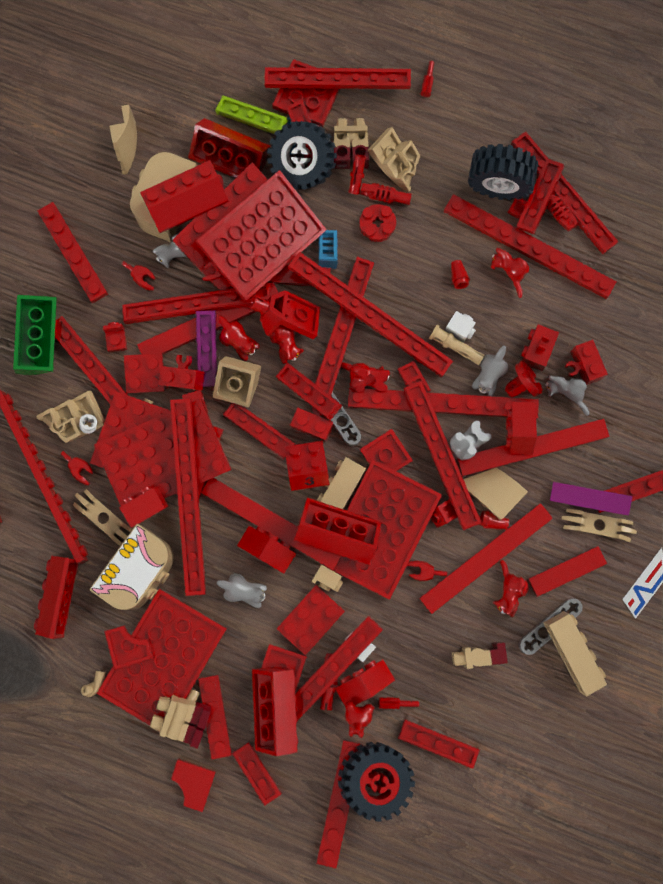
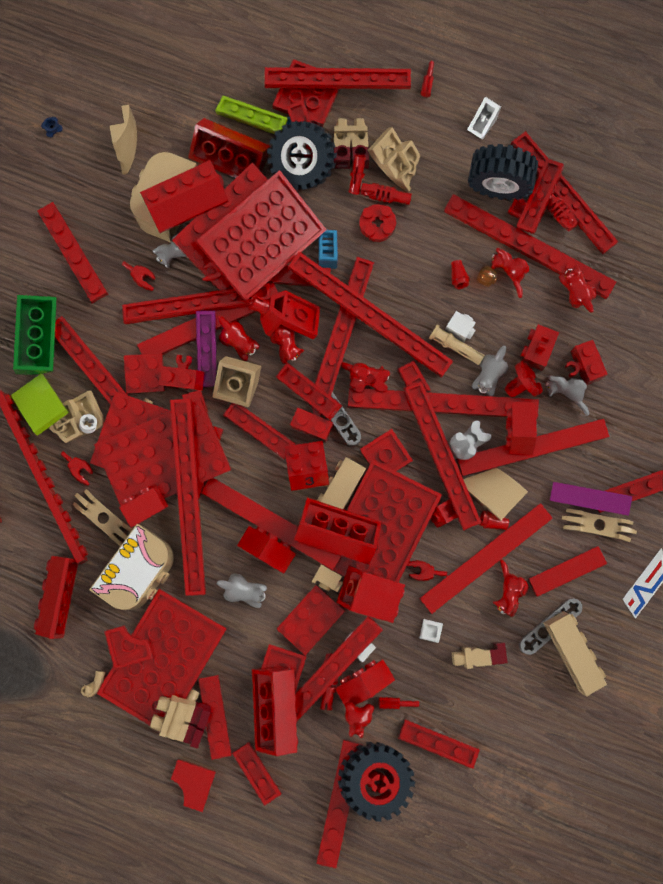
red bracket [103,322,127,353] -> none
none -> lime tile [11,374,69,436]
none -> dark blue plate [41,117,63,138]
none -> red slope [336,565,405,623]
none -> white tile [419,619,443,643]
none -> white slope [467,97,501,139]
none -> clear orange piece [477,266,497,287]
none -> red animal [559,266,597,313]

